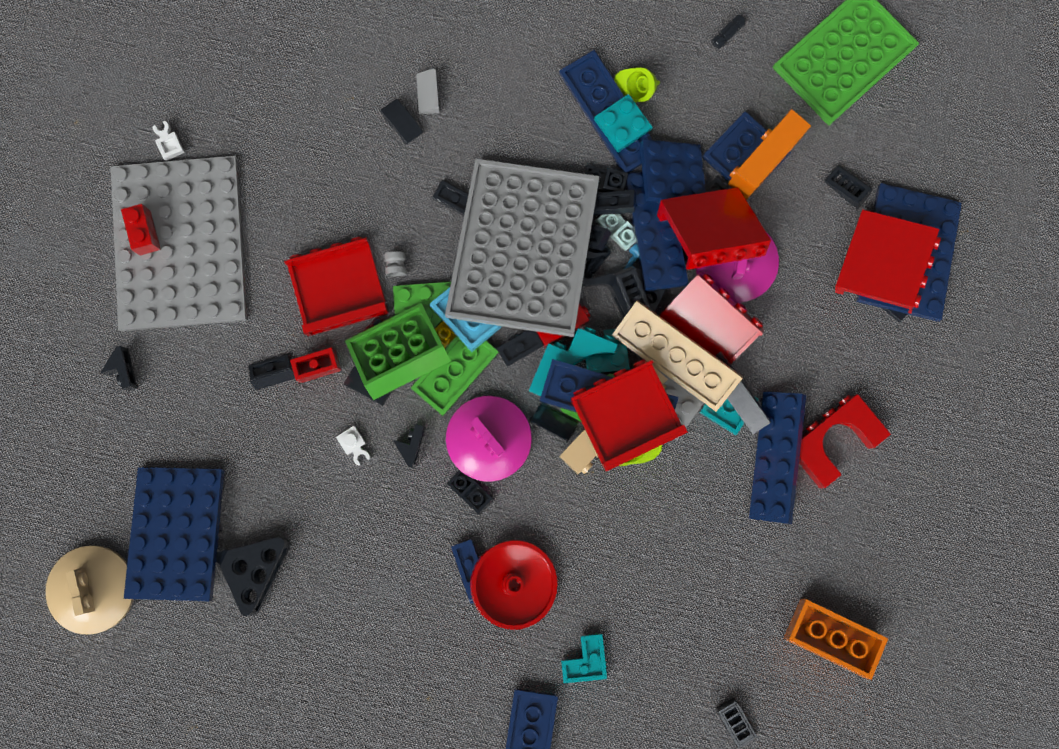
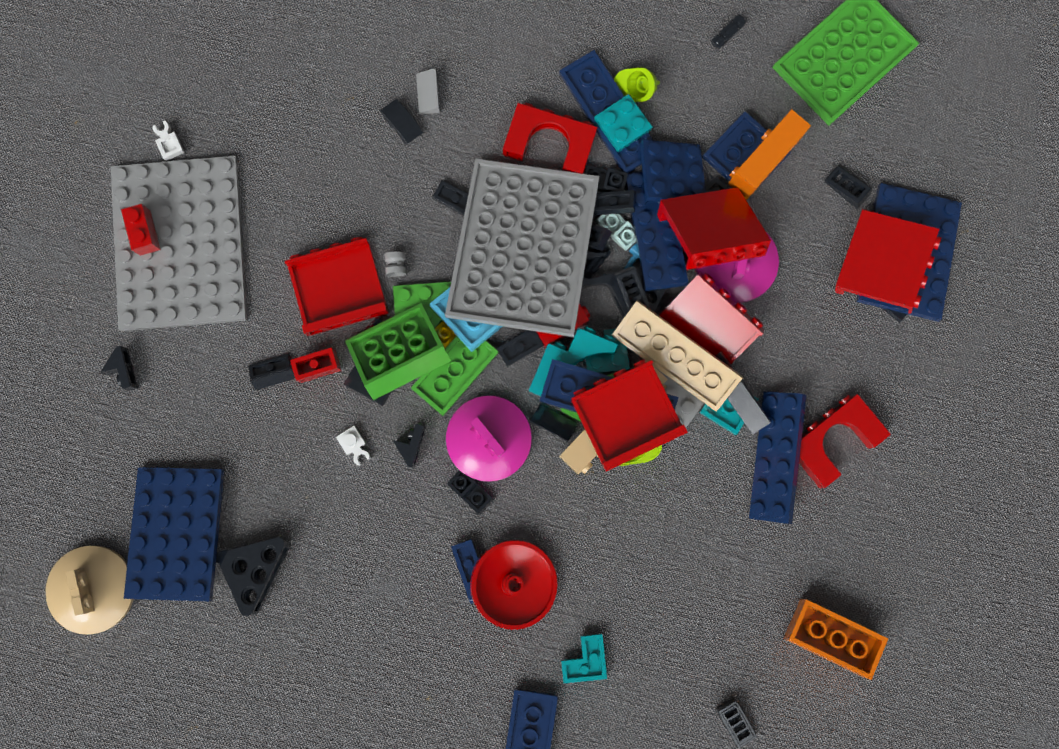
none -> red arch [503,103,597,174]

